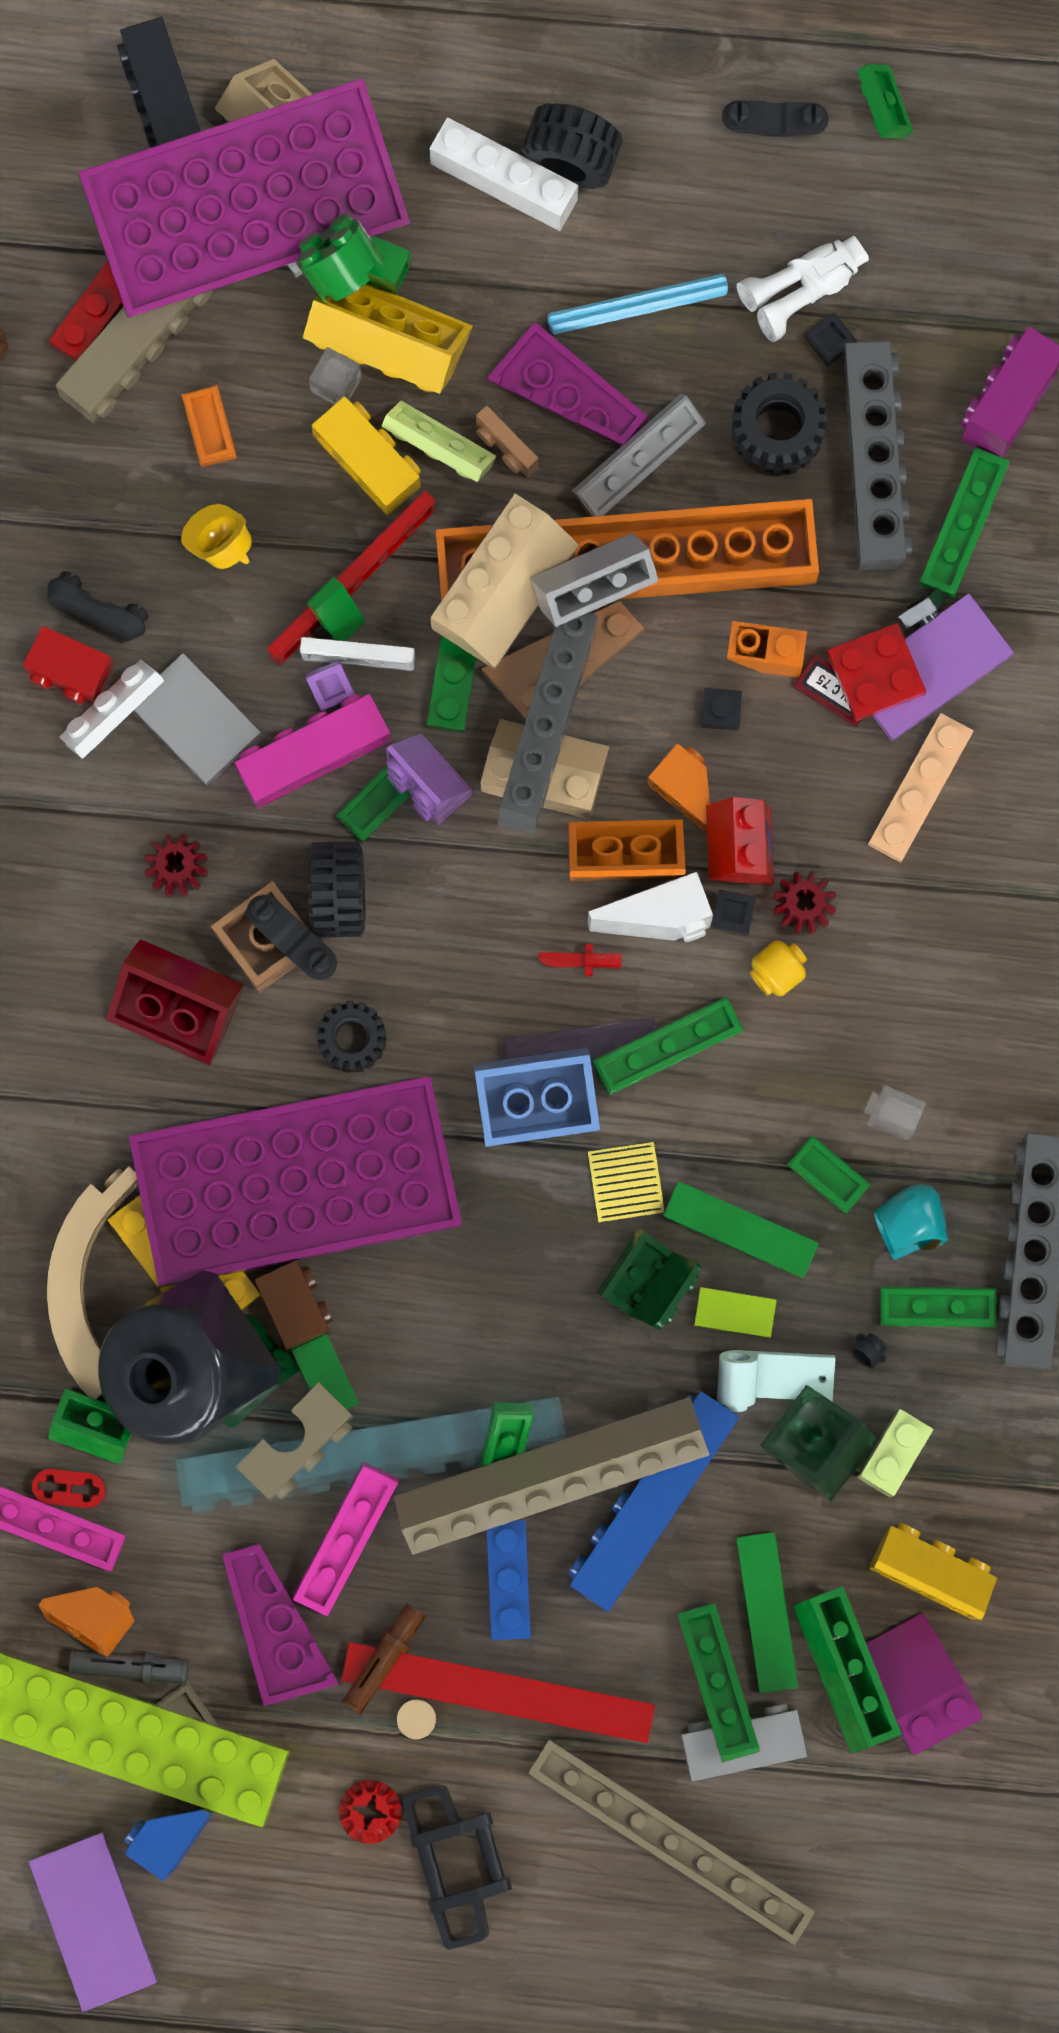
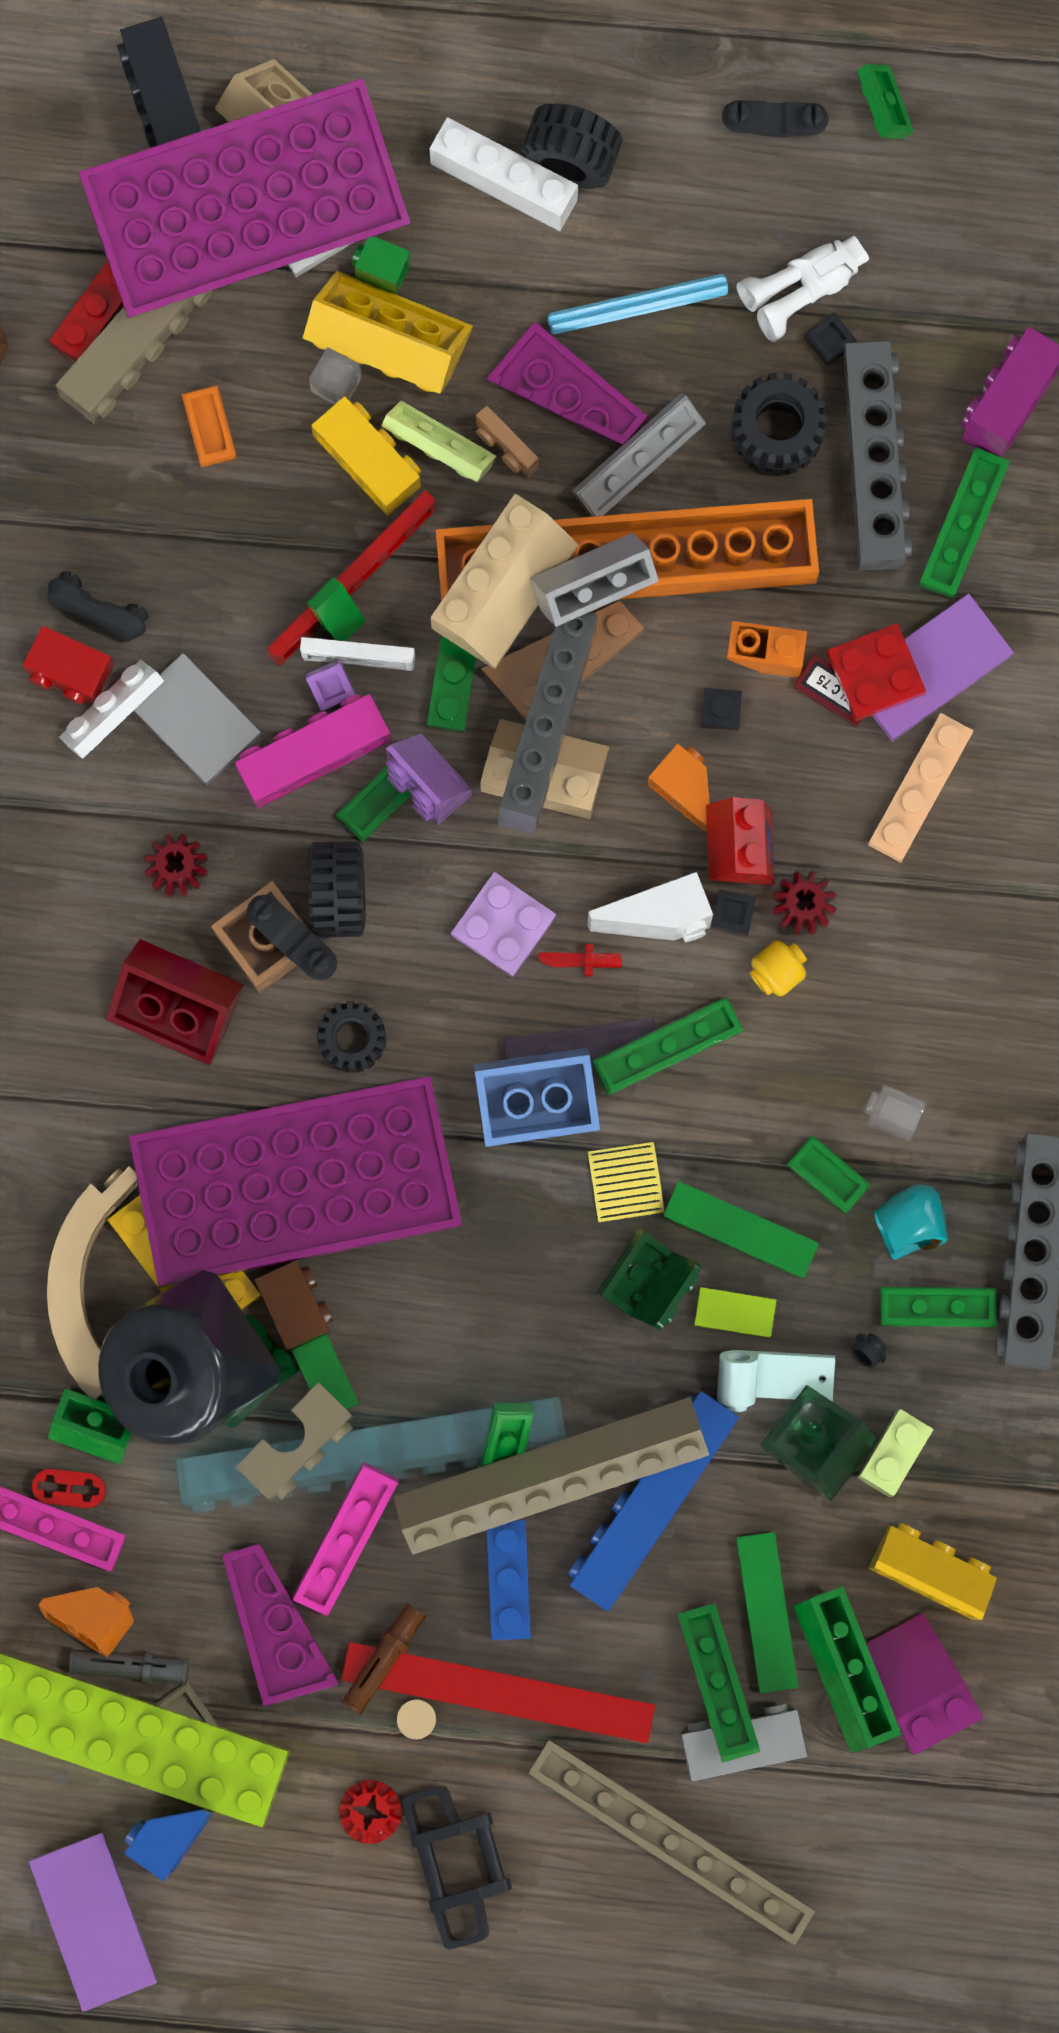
yellow piece [181,504,252,569] -> none
green brick [296,213,384,302] -> none
orange slope [569,819,685,882] -> none
plate [898,587,946,629] -> none
none -> lavender plate [451,872,557,978]

